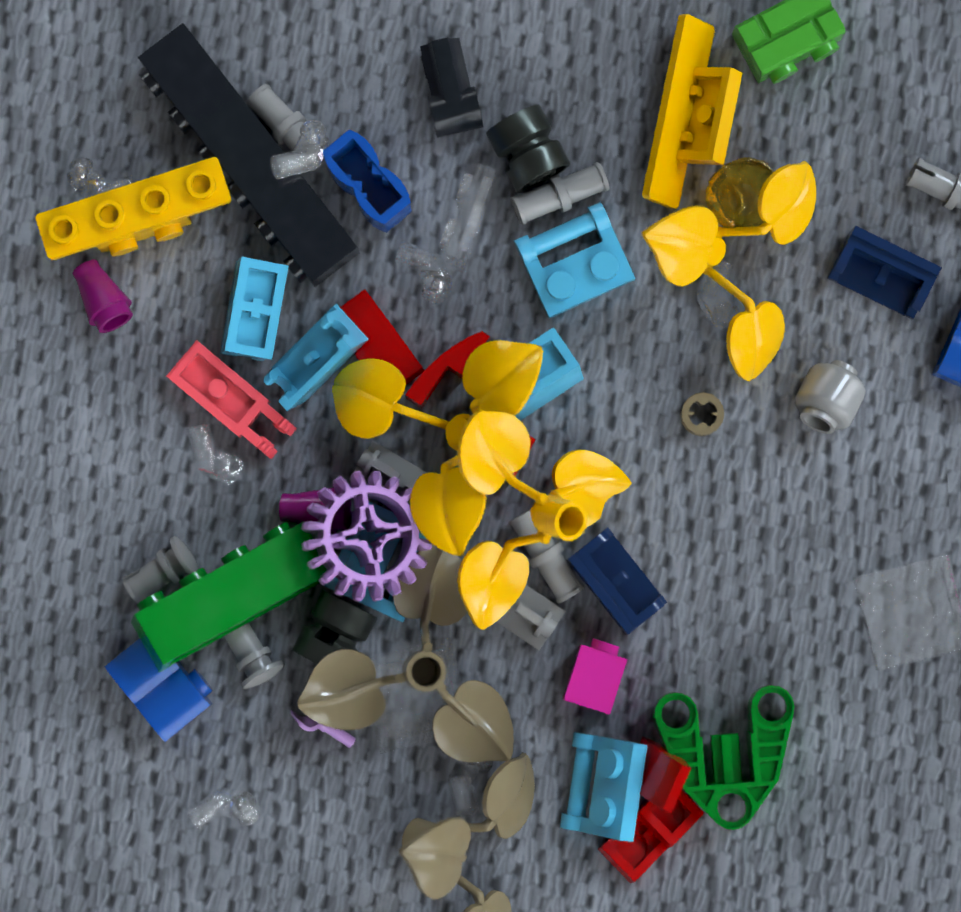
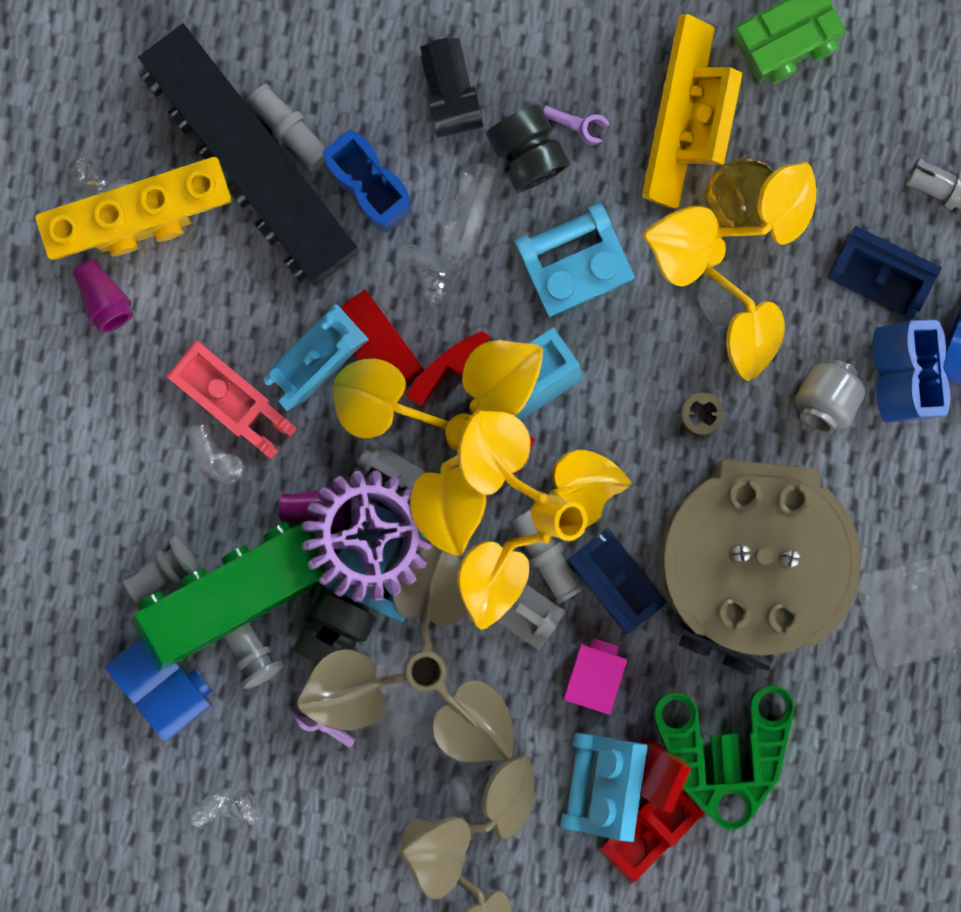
medium azure hinge [220,257,289,361] -> none
clear arm [270,120,329,179] -> none
light grey pin [511,162,610,225] -> none
none -> lavender hand [543,106,609,145]
none -> dark tan piece [658,459,861,676]
none -> blue brick [872,320,950,423]

